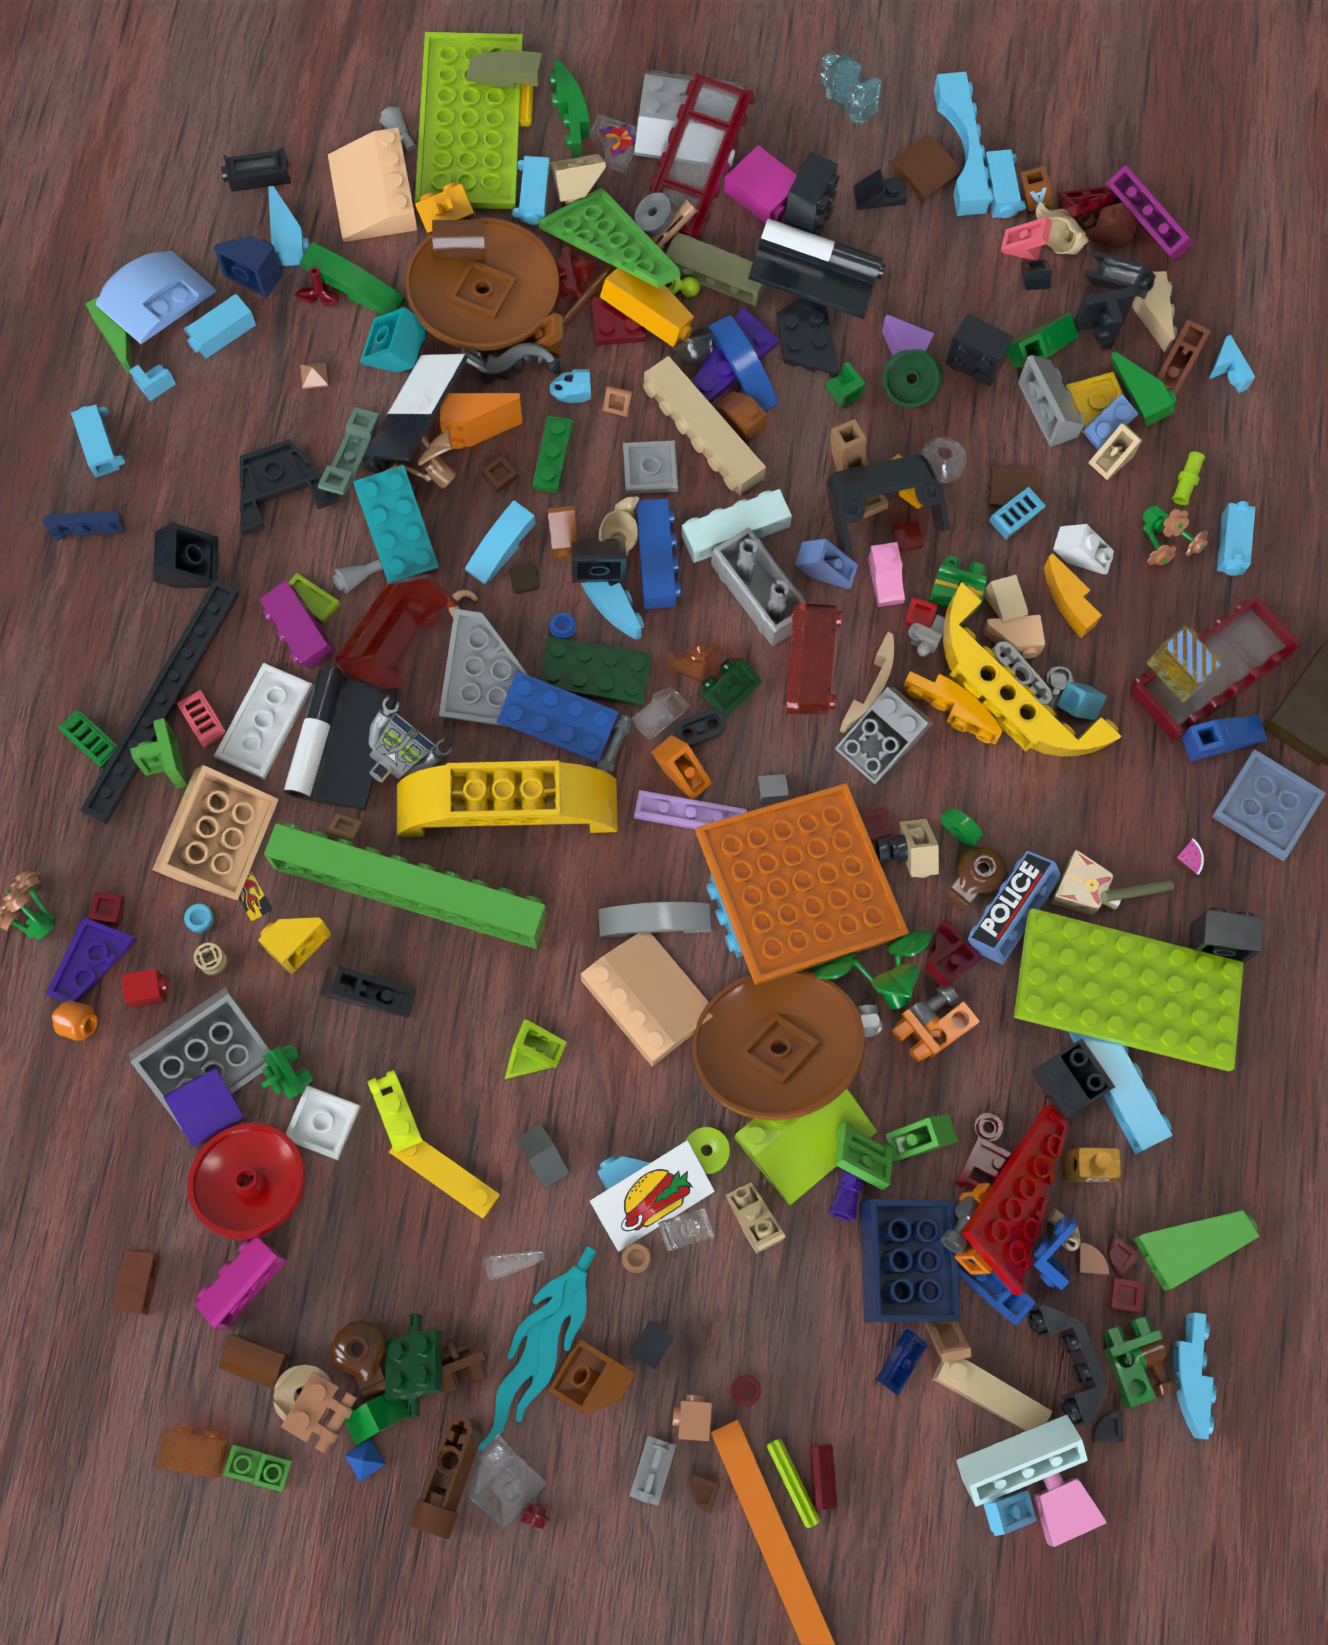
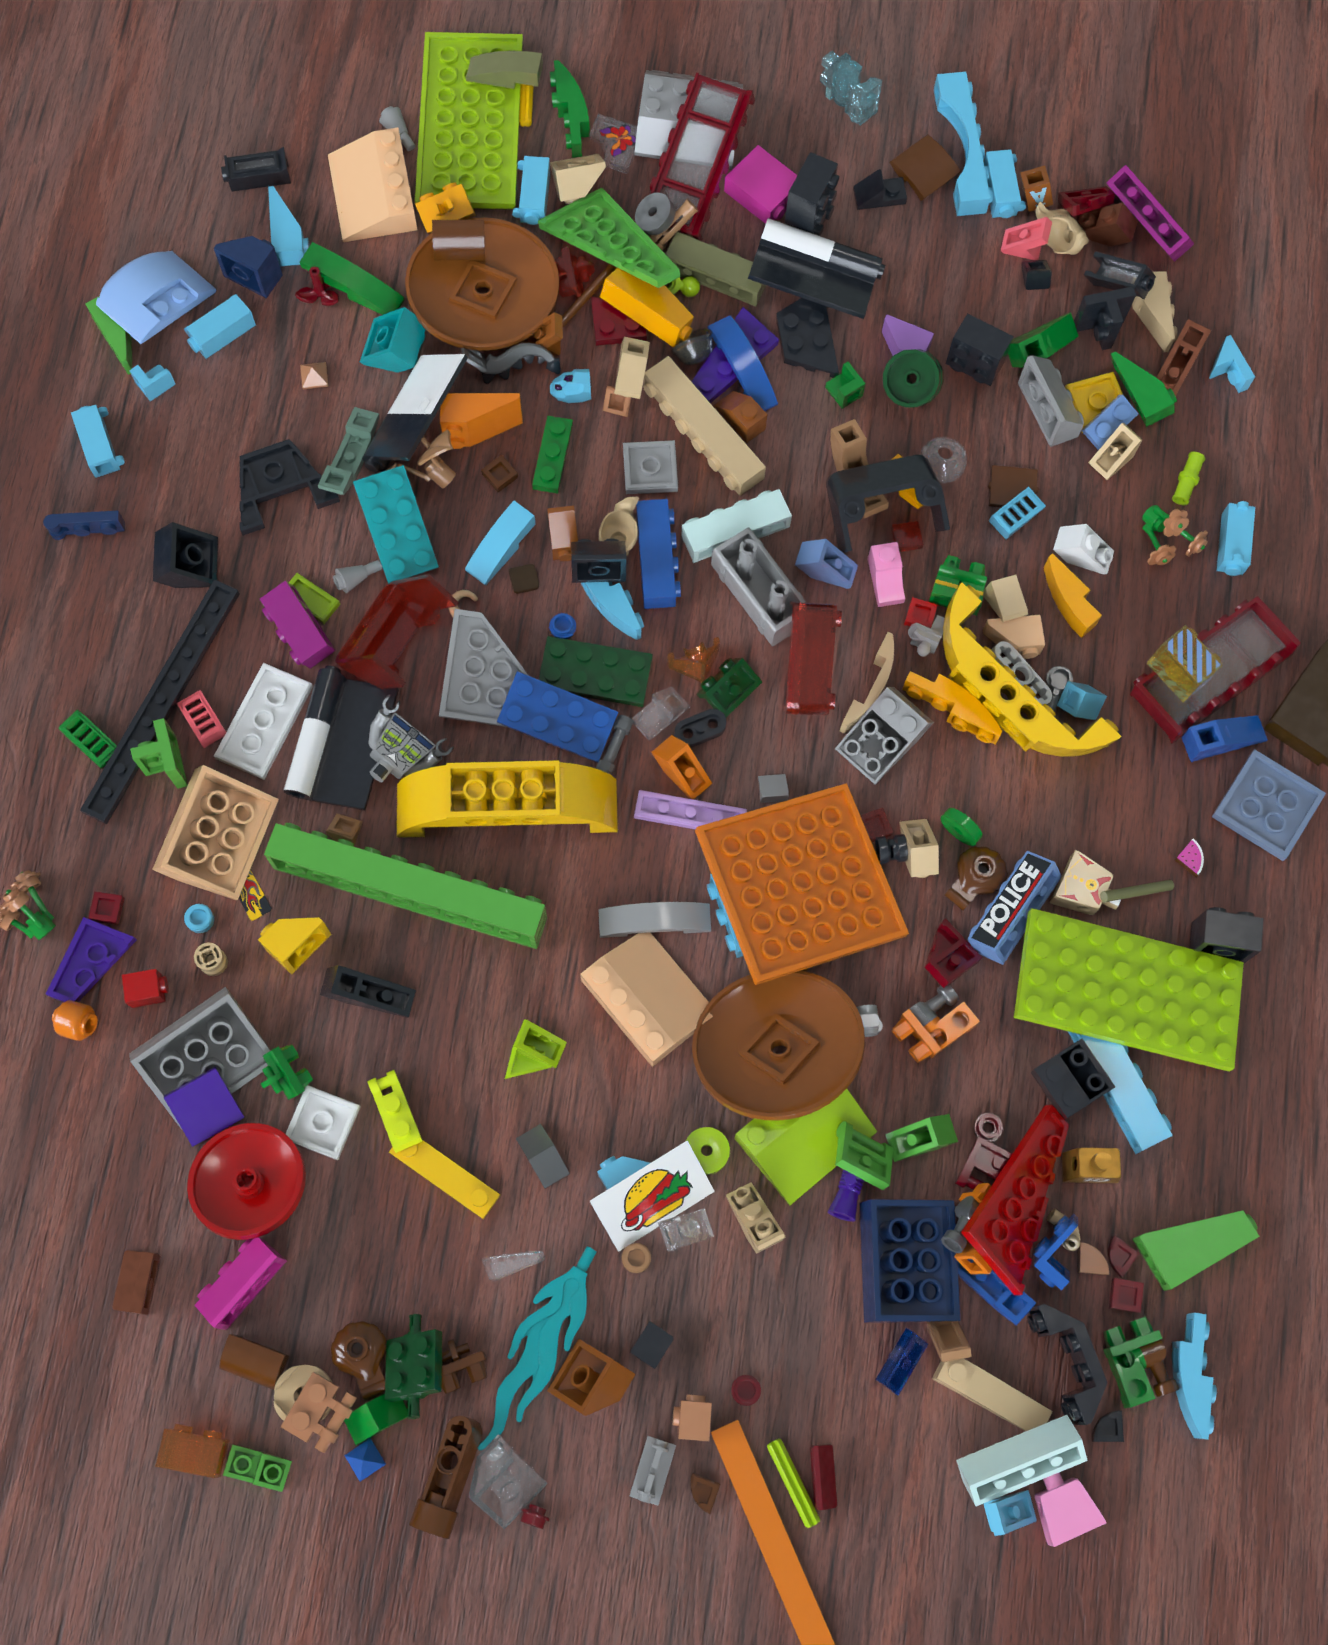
green plant [810,930,933,1009] -> none
none -> tan slope [614,337,650,399]

